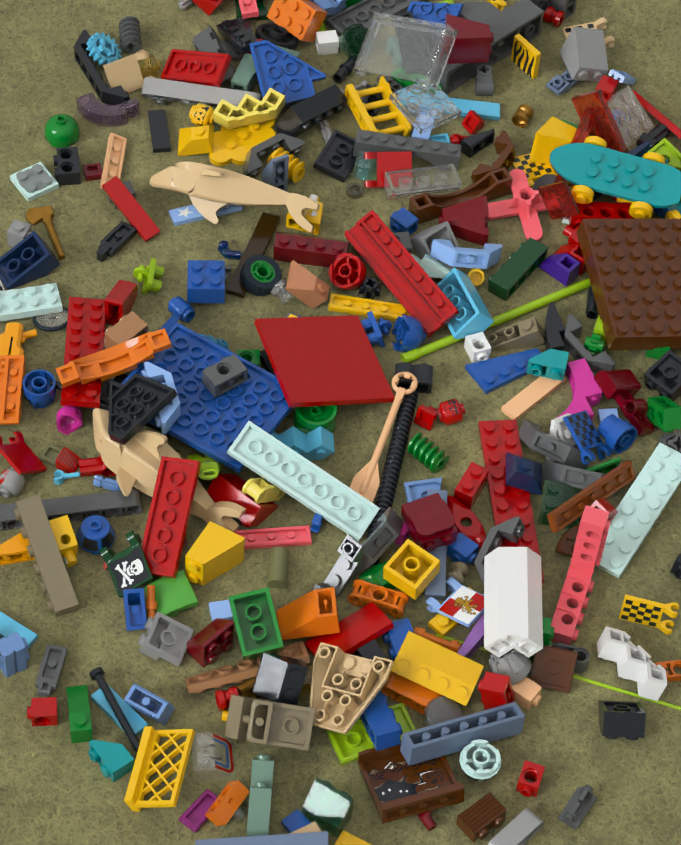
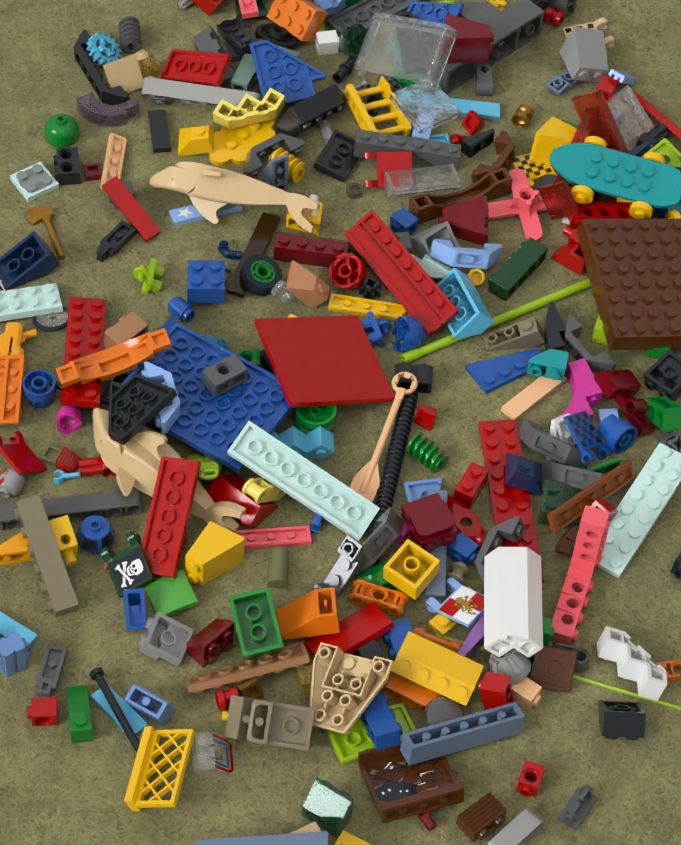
light grey brick [7,219,32,247] -> none
teal slope [88,740,134,782] -> none
medium blue axle [93,475,121,491] -> none
red slope [104,280,137,325] -> none
orange bar [145,585,157,620] -> none
magenta tile [179,789,218,833] -> none
yellow head [189,103,214,126] -> none
orange piece [205,780,250,826] -> none
light blue tile [209,600,232,622] -> none
sand green arch [246,754,274,837] -> none
black slope [252,652,308,705] -> none
blue tile [281,809,311,833] -> none
clear light blue brick [353,151,375,180] -> none
red head [437,399,466,426] -> none
light aqua cone [459,739,501,782] -> none
white brick [464,332,491,363] -> none
yellow tile [511,34,541,79] -> none
dark purple slope [538,253,581,287] -> none
green gear [584,333,605,356] -> none
black piece [586,285,599,319] -> none
yellow flag [619,594,679,635] -> none

